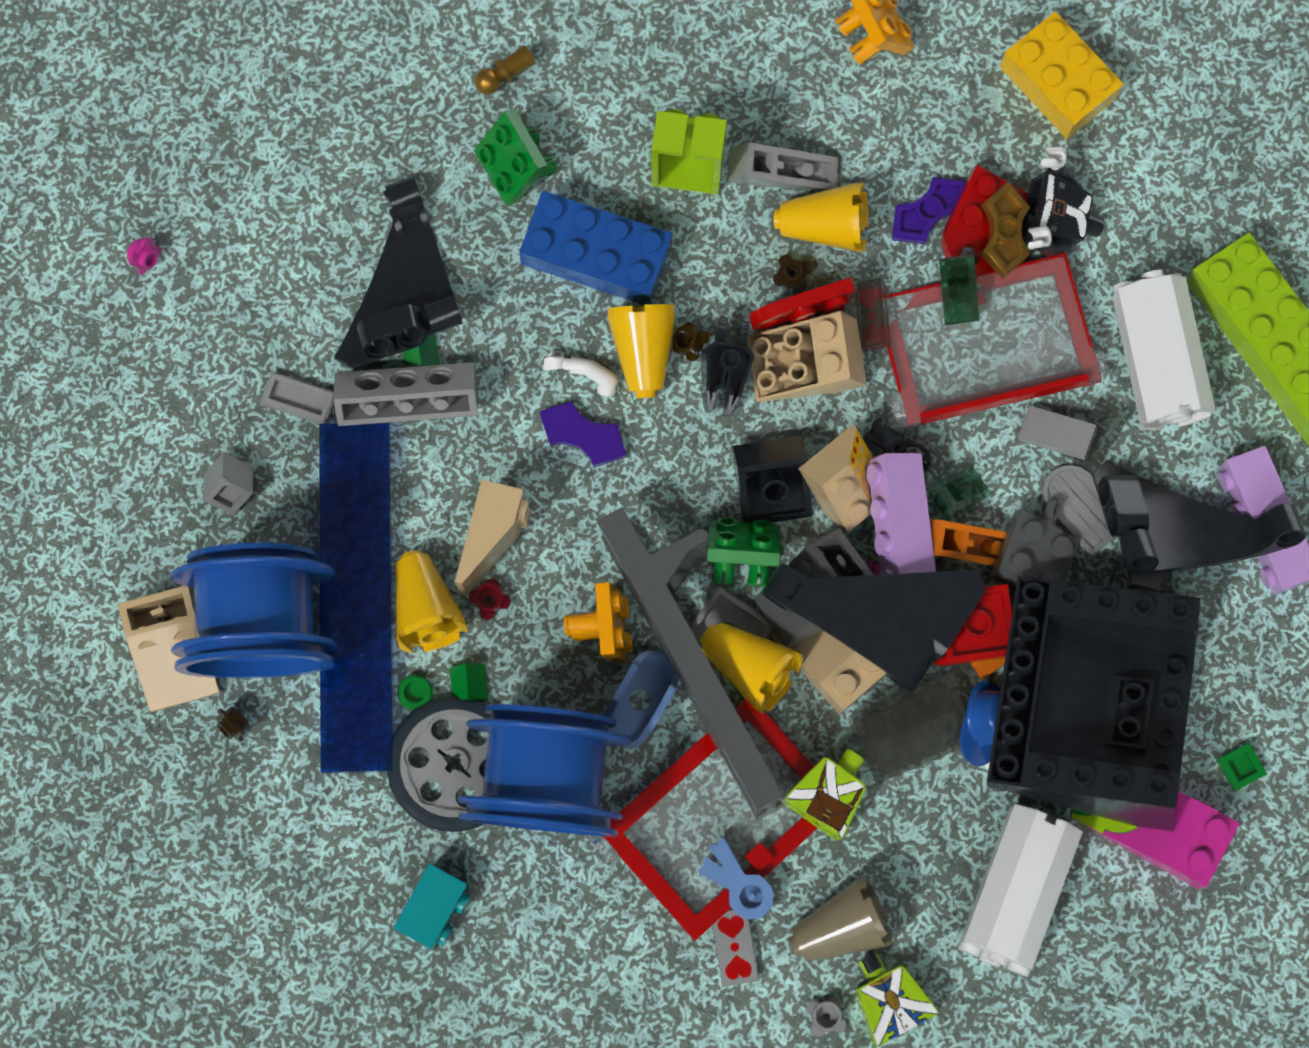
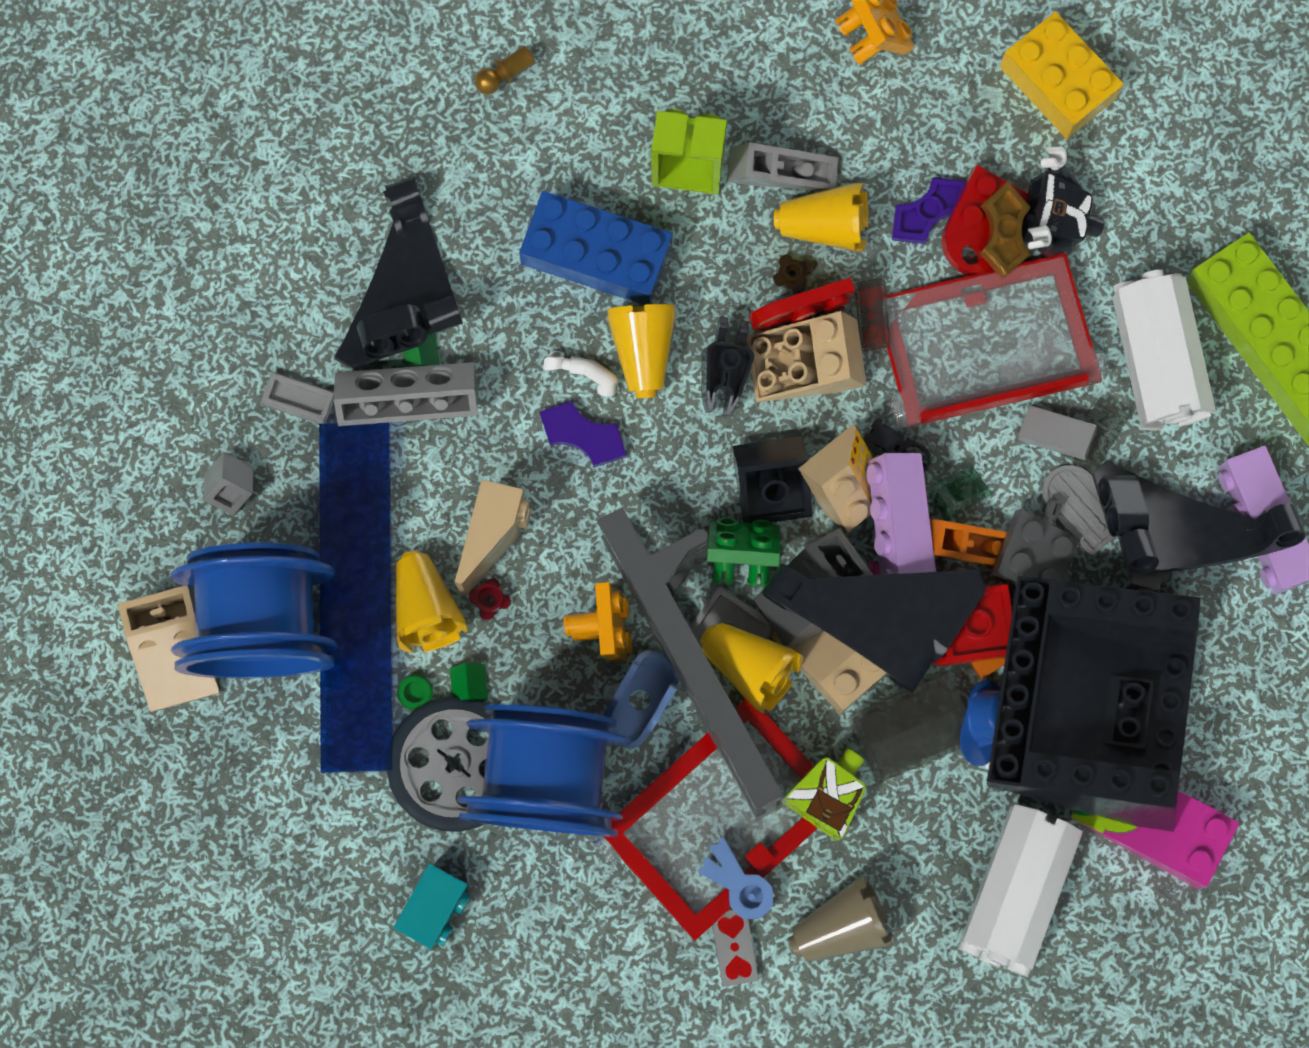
dark pink plate [127,237,162,275] -> none
dark brown plate [216,707,250,743] -> none
green plate [474,109,557,206] -> none
dark brown plate [672,322,709,362] -> none
light grey plate [806,996,846,1037] -> none
torso [854,952,939,1047] -> none
clear green slope [937,254,980,325] -> none
green tile [1216,743,1267,792] -> none

